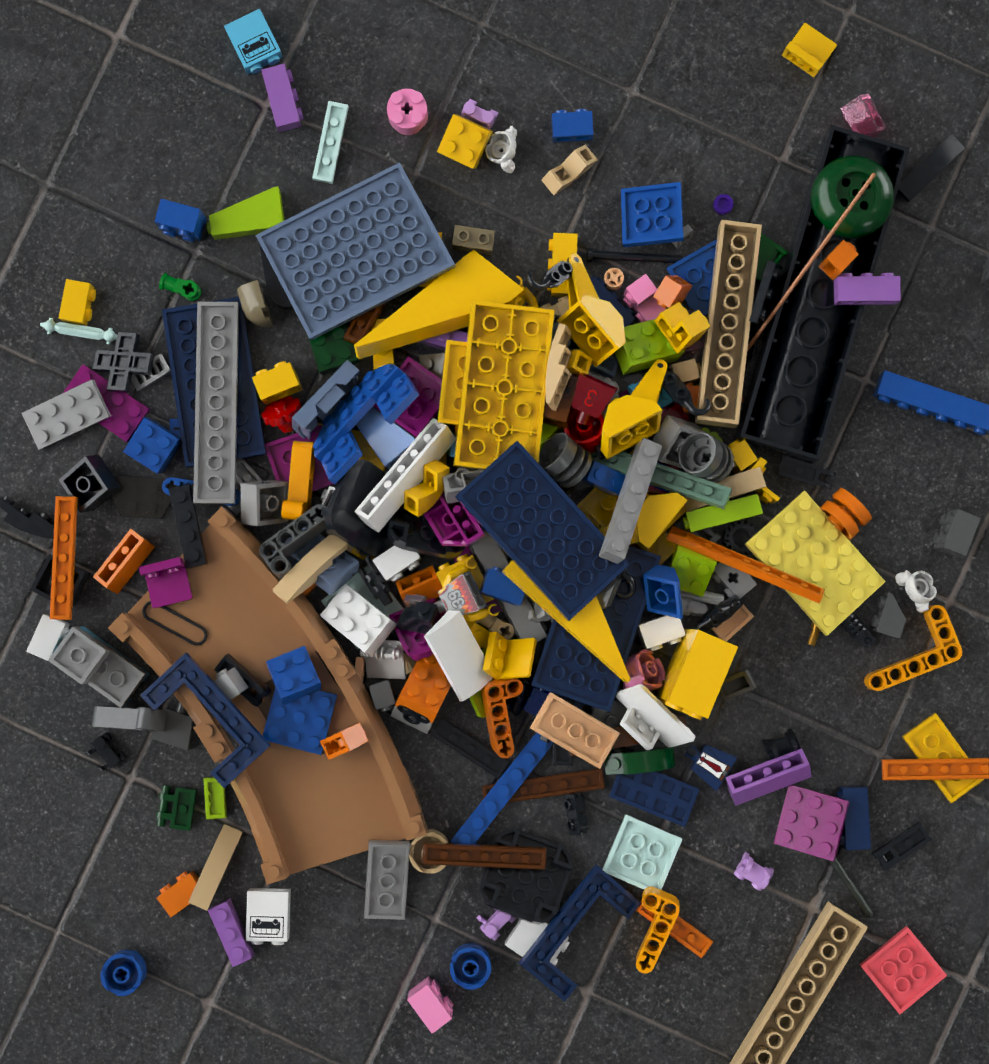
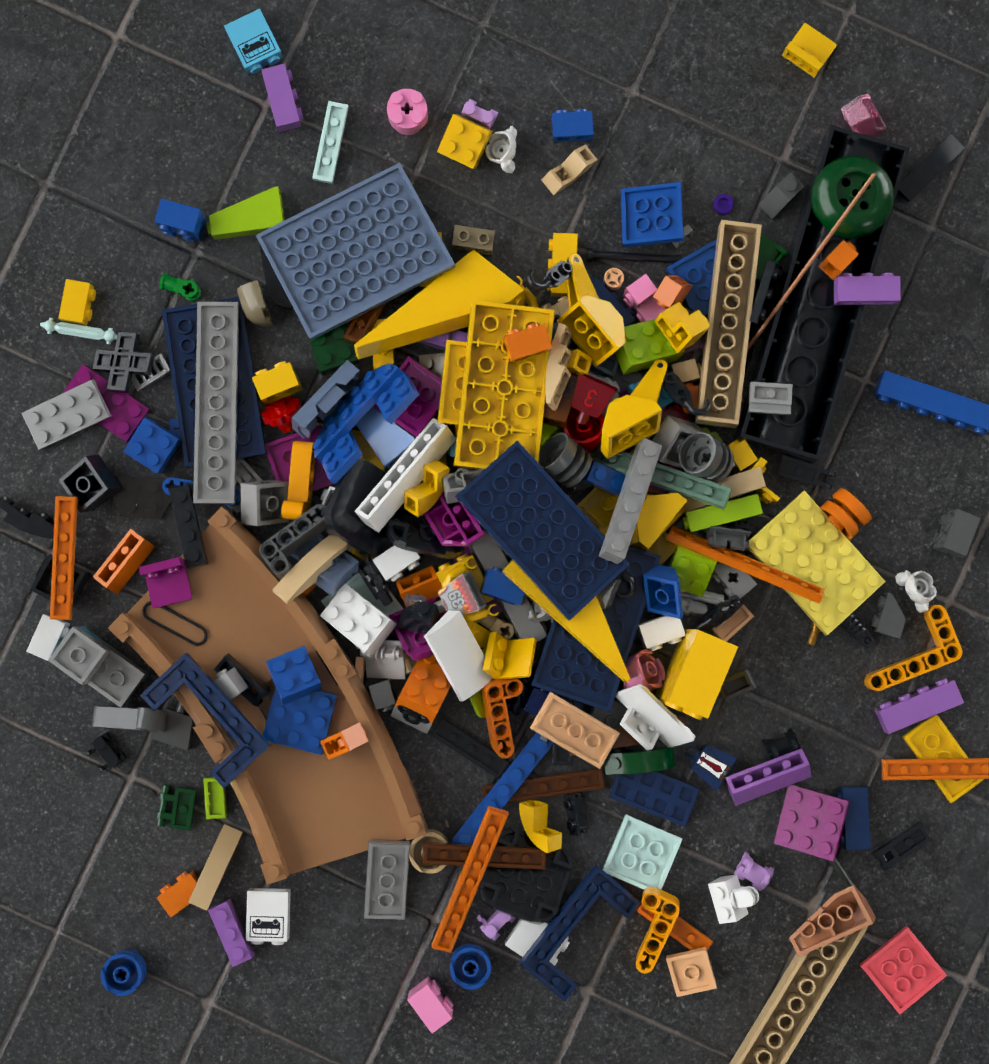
none -> orange tile [432,806,509,953]
none -> orange brick [503,322,553,363]
none -> yellow brick [519,799,562,853]
none -> light nougat plate [666,947,717,997]
none -> dark grey hinge [706,526,751,551]
none -> white brick [708,874,759,924]
none -> light grey plate [748,382,793,415]
none -> dark grey slope [758,172,805,219]
none -> nougat wedge [789,885,876,957]
none -> medium lavender brick [875,678,964,734]

